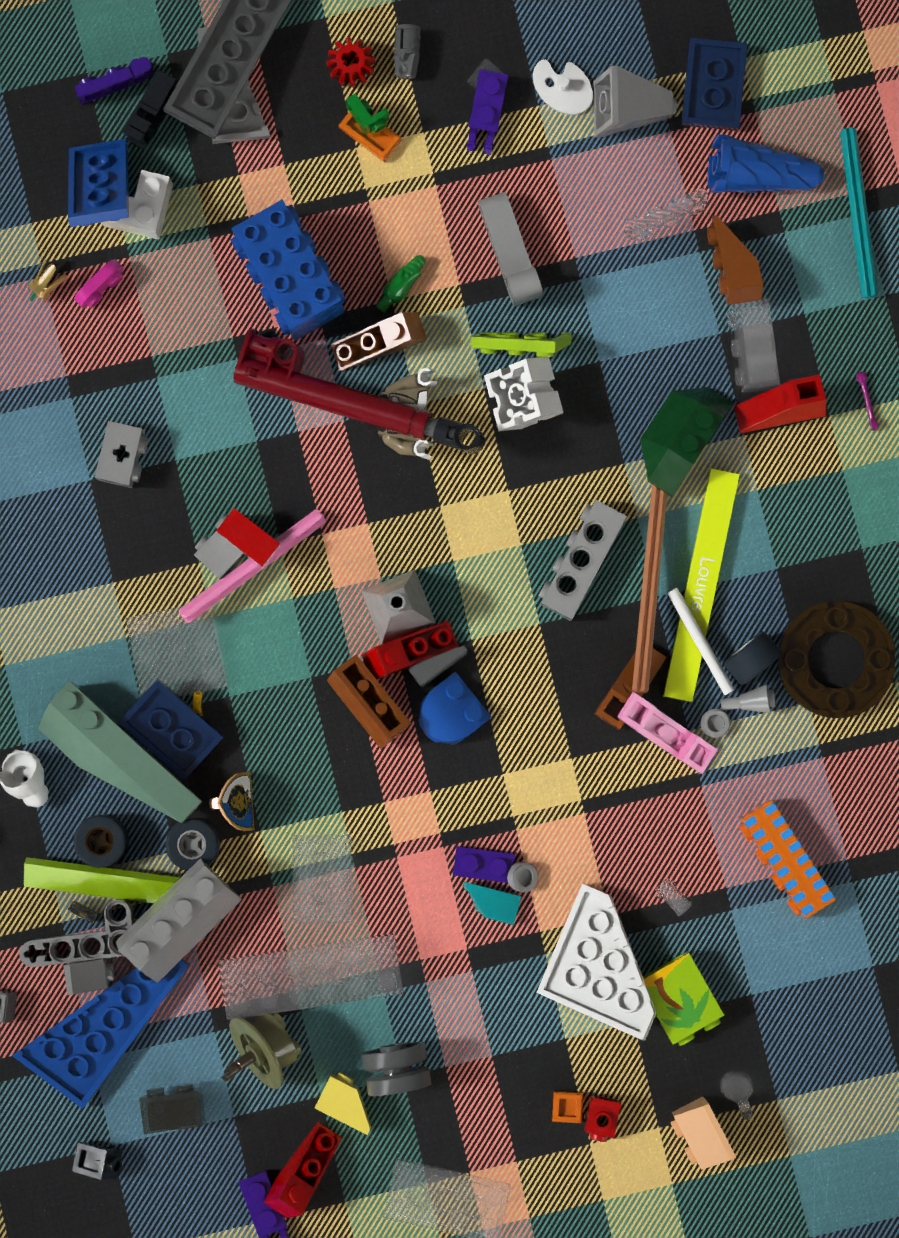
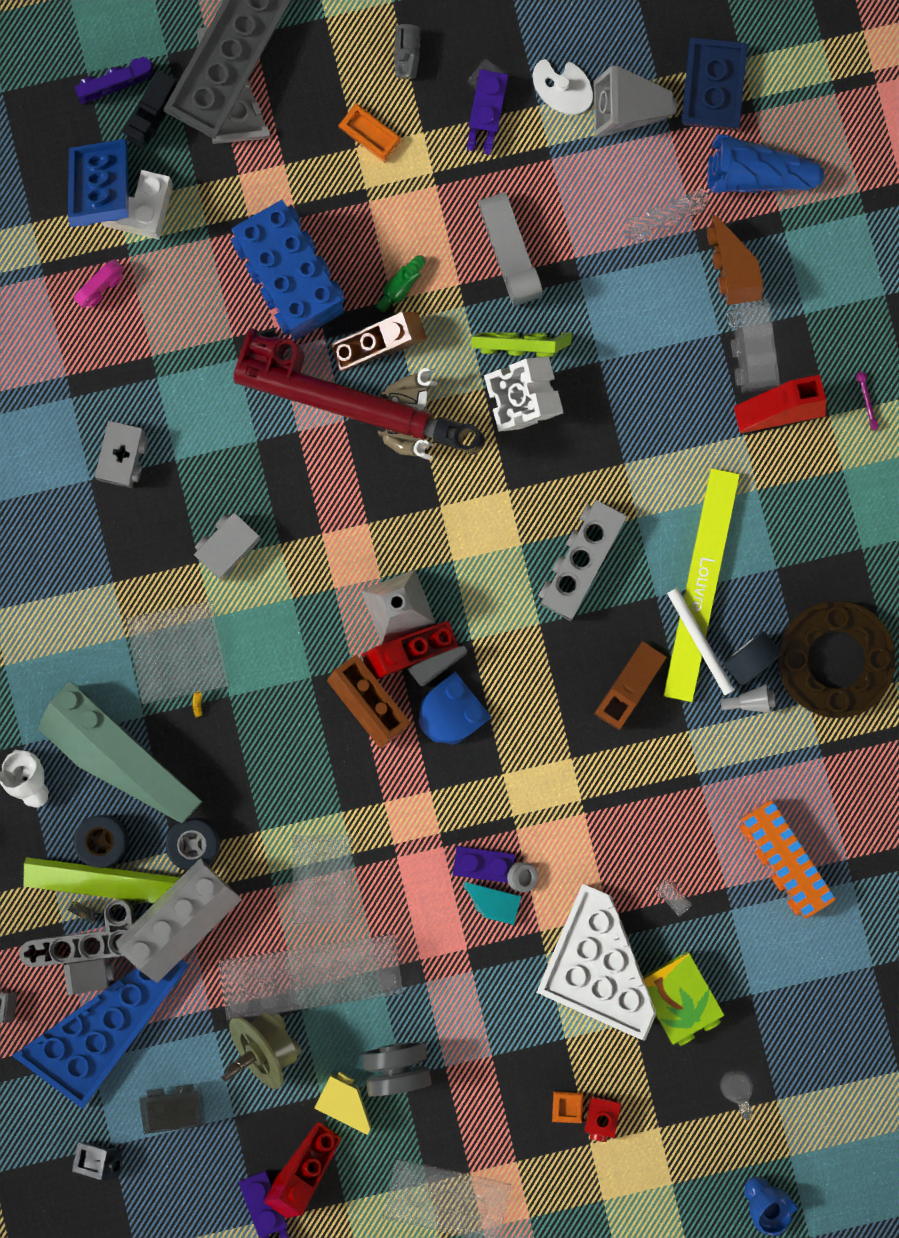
pearl gold piece [27,258,68,301] -> none
dark blue plate [118,678,224,780] -> none
bright pink axle [179,509,326,623] -> none
shield [209,772,255,831] -> none
red tile [216,508,281,567] -> none
red gear [326,37,376,88] -> none
green bracket [346,93,389,136] -> none
bright pink slope [617,692,718,774] -> none
nougat axle [632,485,667,693] -> none
dark green wedge [640,387,733,497] -> none
light nougat slope [670,1096,736,1170] -> none
light grey tile [700,709,730,738] -> none
teal axle [840,127,878,298] -> none
none -> blue piece [744,1176,798,1236]

